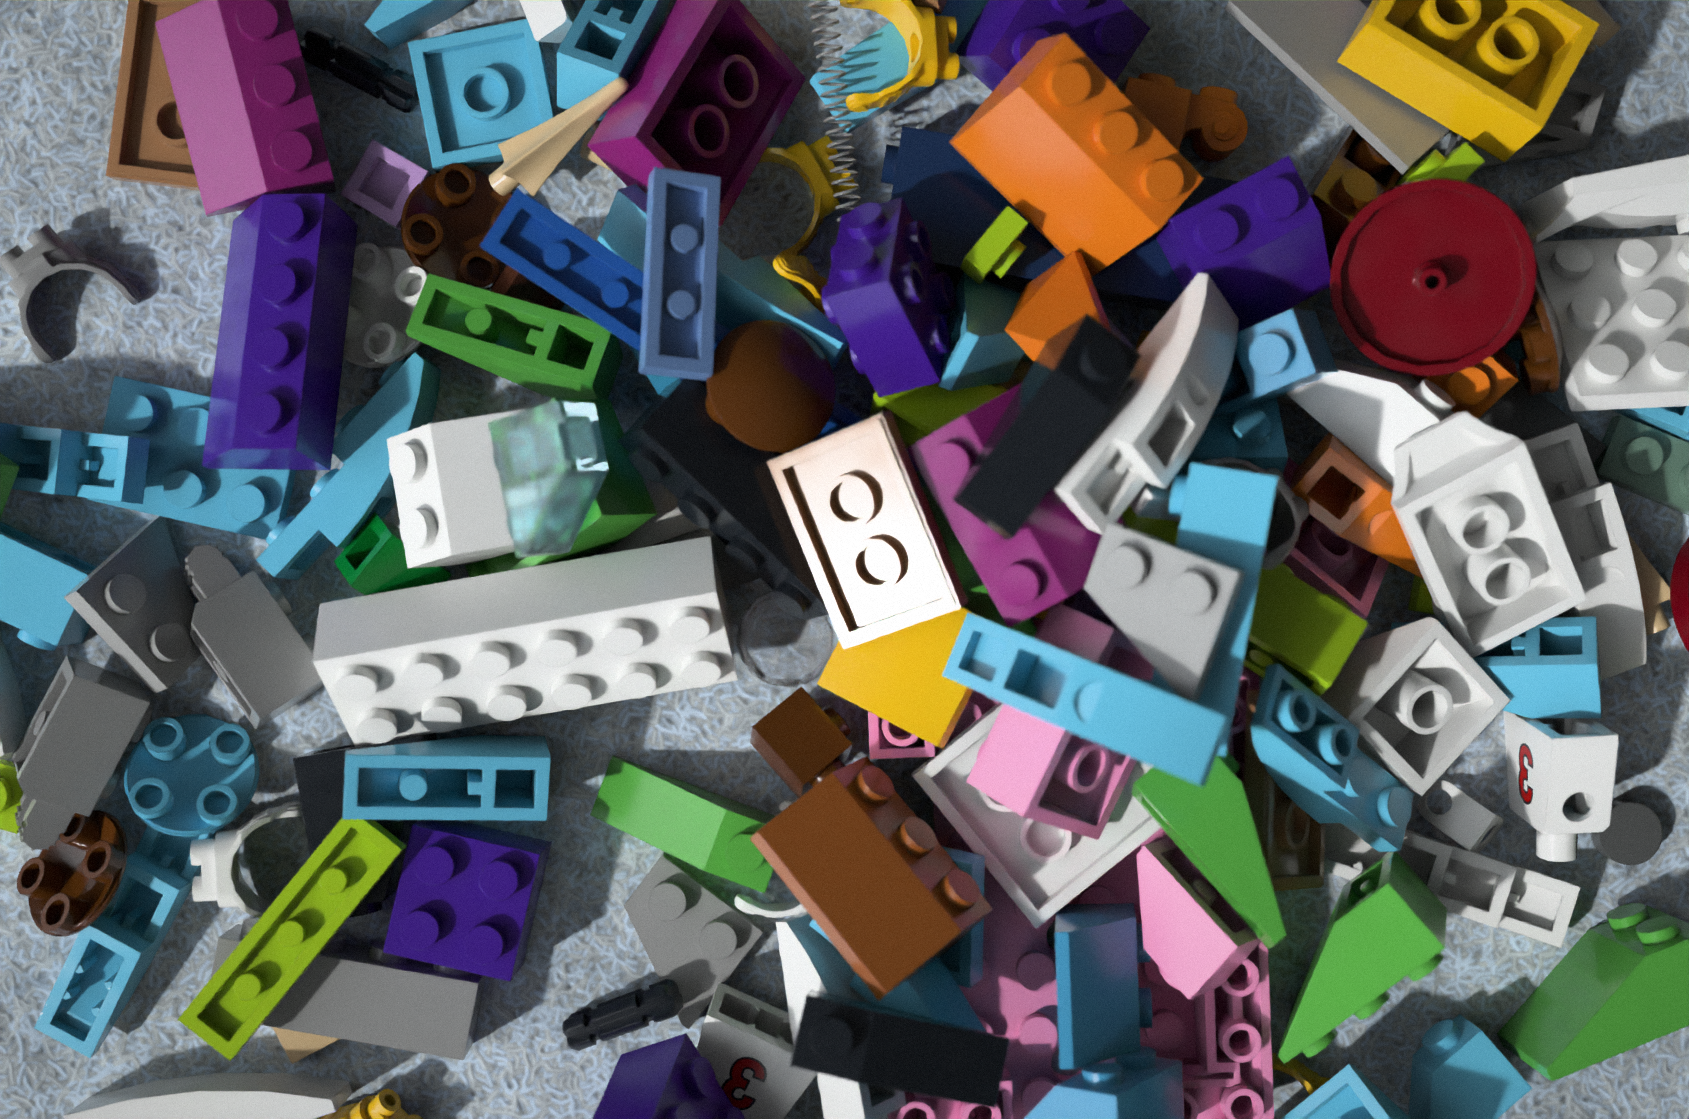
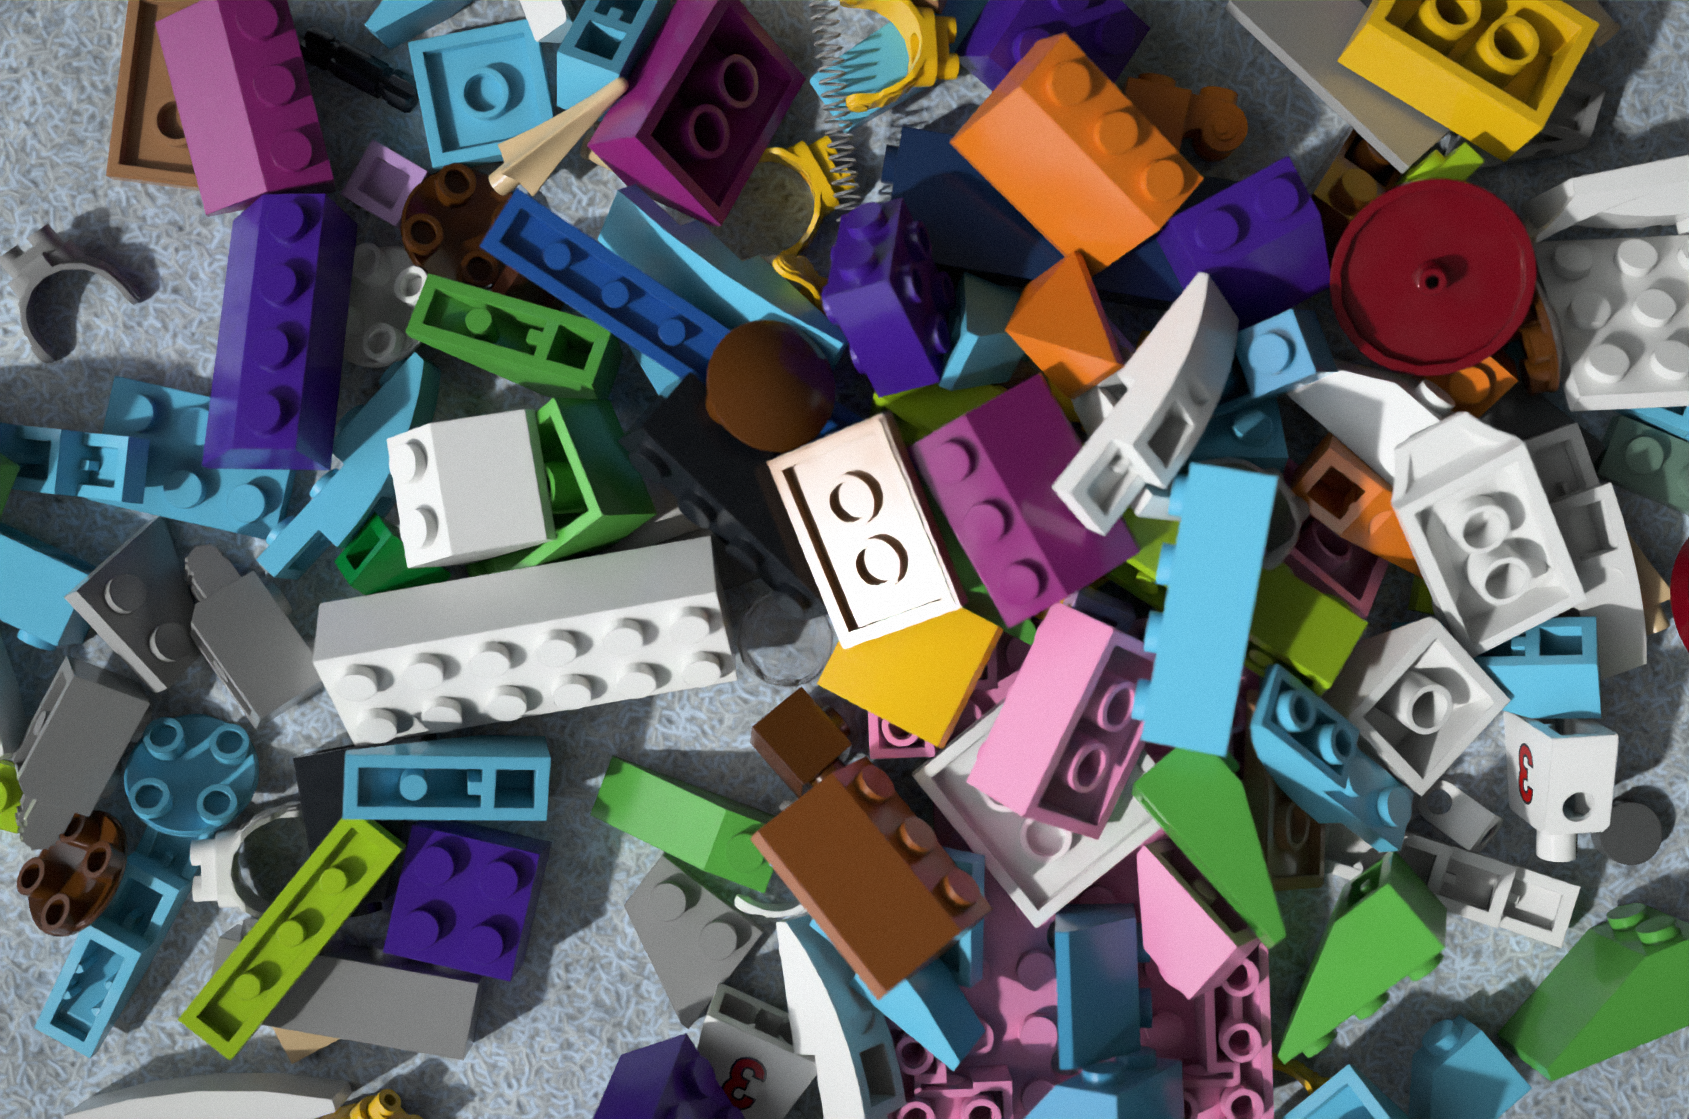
clear light blue slope [488,401,609,558] -> none
black axle [562,979,683,1051] -> none
medium blue plate [639,167,721,381] -> none
black slope [790,989,1010,1108] -> none
medium azure slope [942,612,1231,787] -> none
black slope [952,314,1141,540] -> none
lime plate [960,206,1028,285] -> none
wing [1084,522,1247,702] -> none

